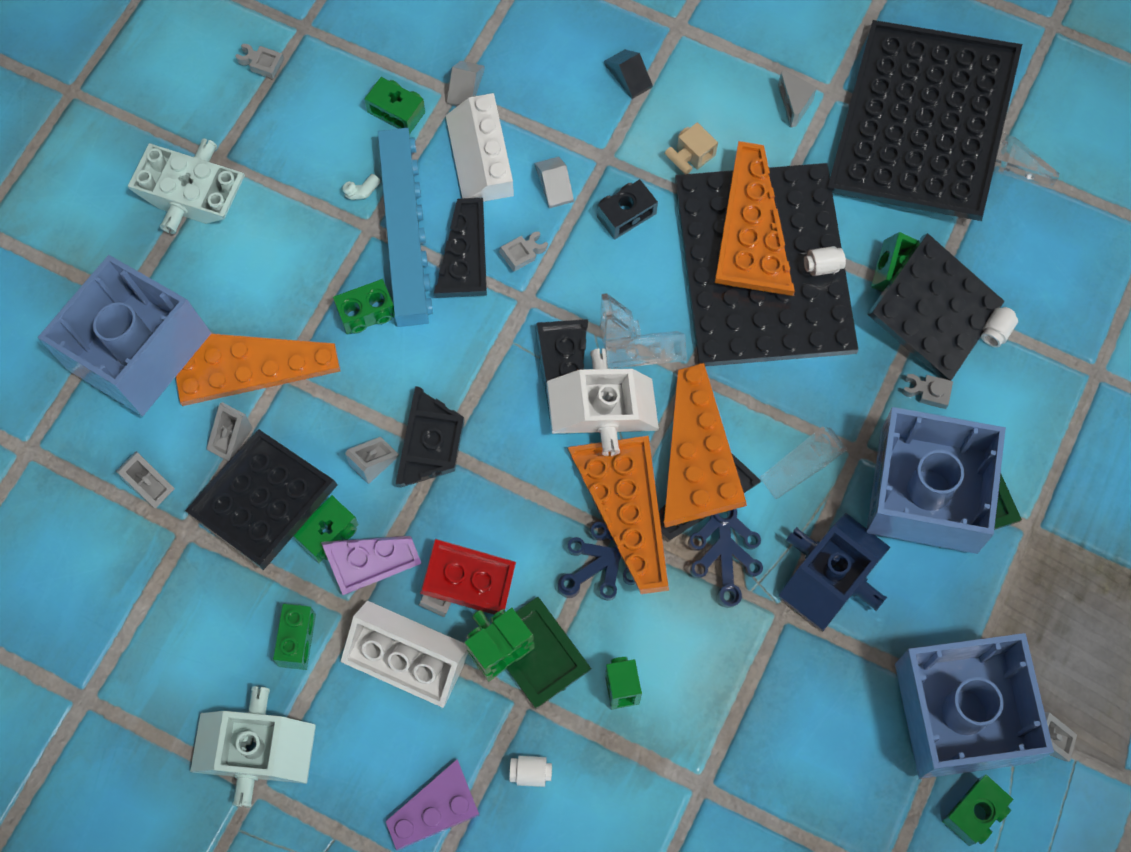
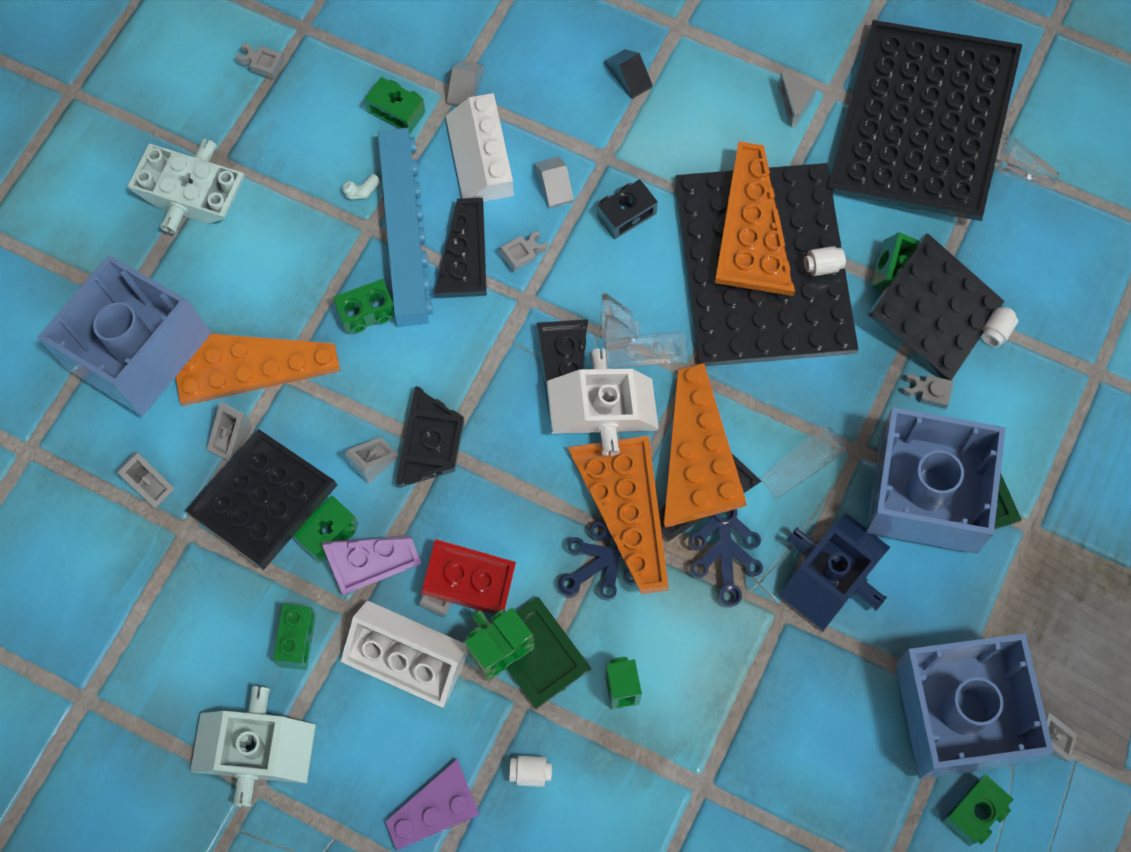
tan brick [664,122,718,175] -> none

